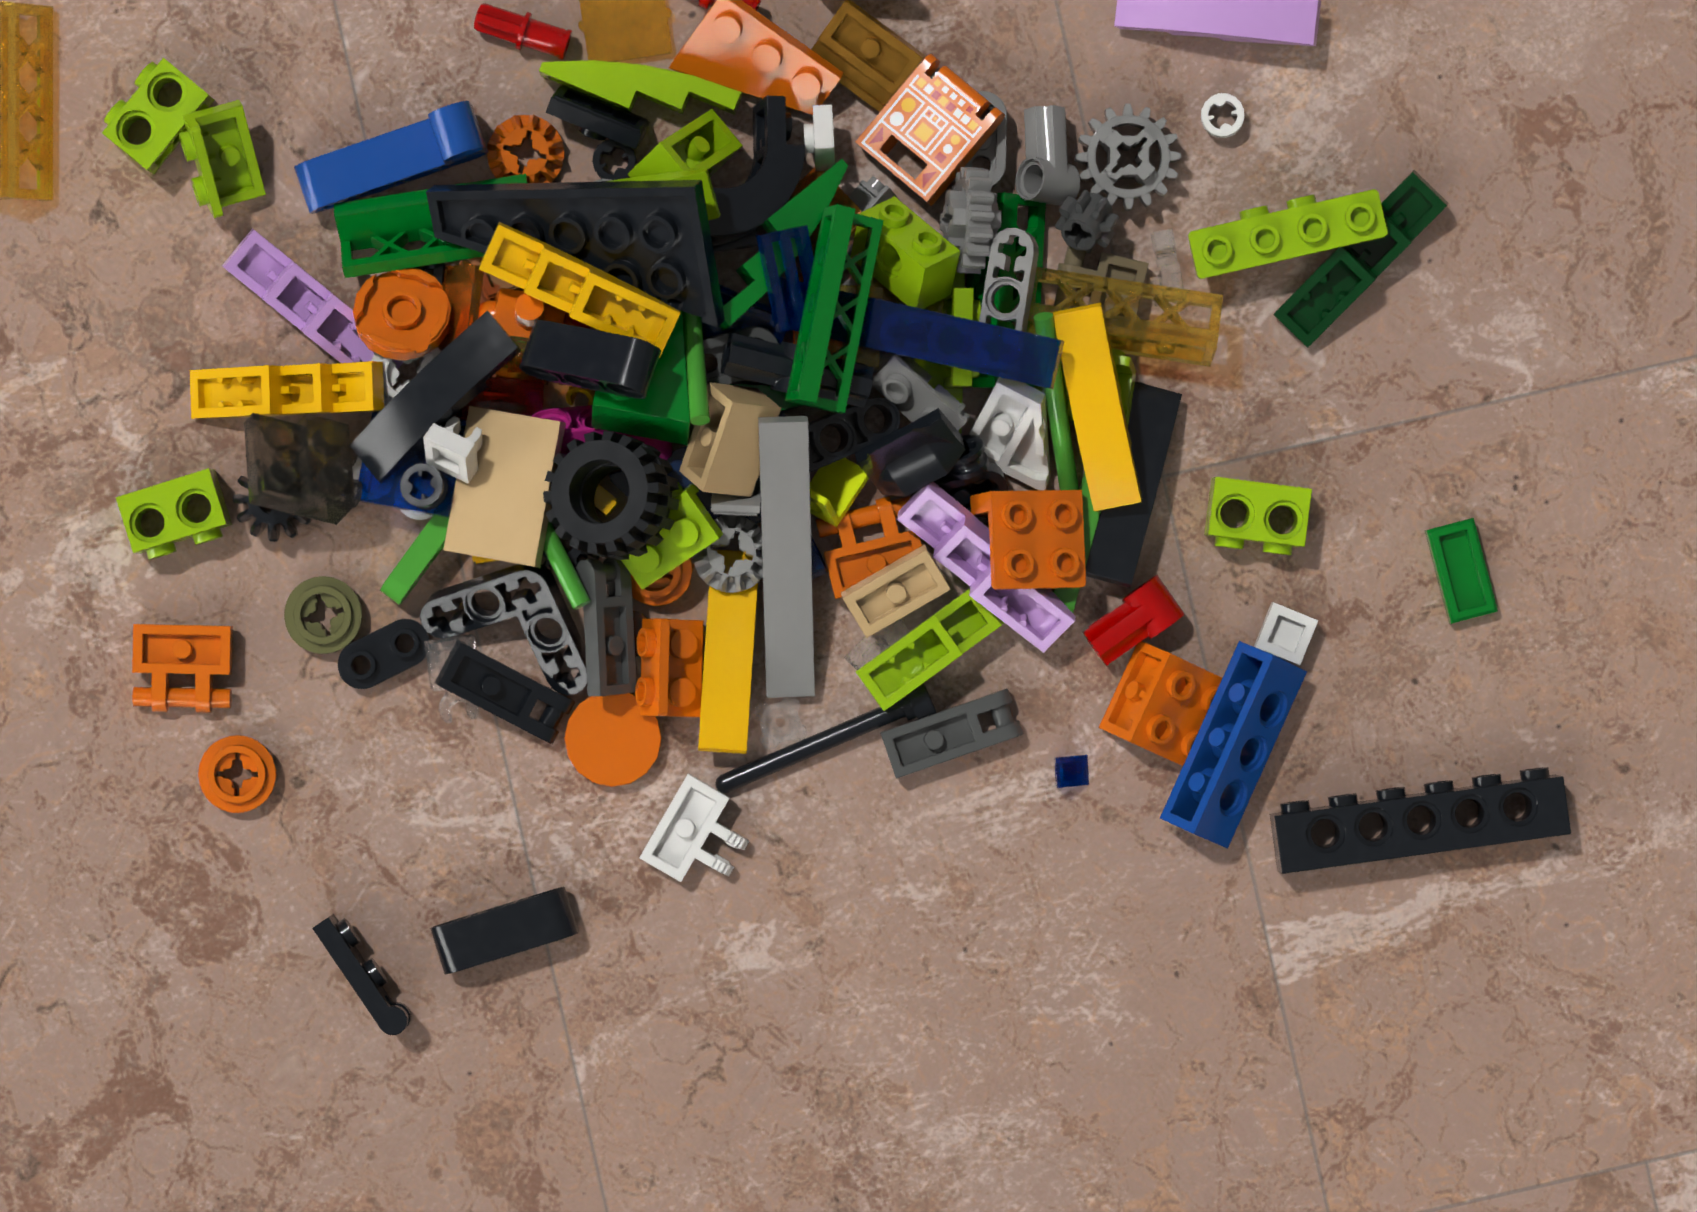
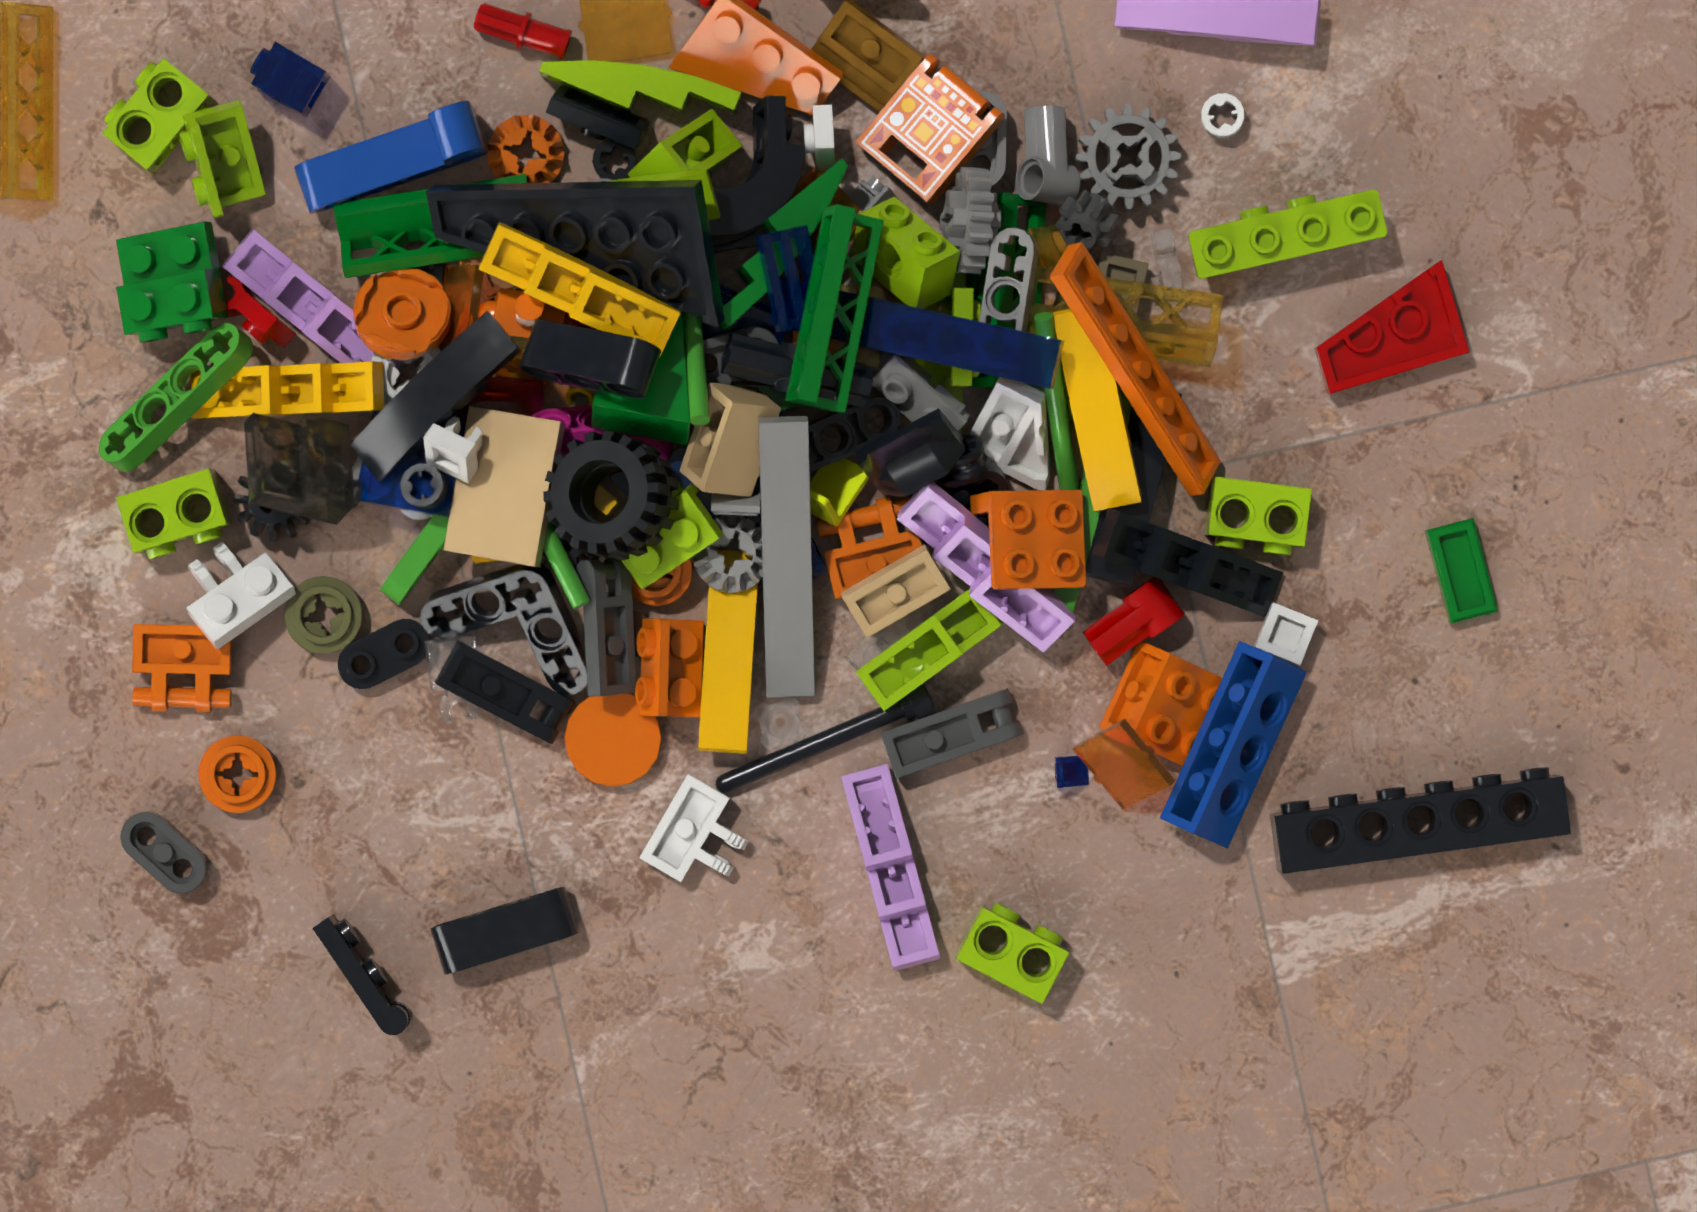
dark green slope [1273,170,1449,348] -> none
none -> bright green beam [99,323,253,472]
none -> green plate [116,221,229,343]
none -> dark grey plate [120,811,208,893]
none -> white hinge [186,542,296,650]
none -> red plate [226,276,296,349]
none -> clear blue brick [250,42,331,118]
none -> lavender slope [841,764,941,971]
none -> lime brick [955,902,1069,1004]
none -> clear yellow plate [1028,225,1068,273]
none -> orange tile [1049,242,1221,496]
none -> clear orange piece [1073,719,1175,810]
none -> black slope [1092,508,1283,617]
none -> red wing [1314,260,1469,394]

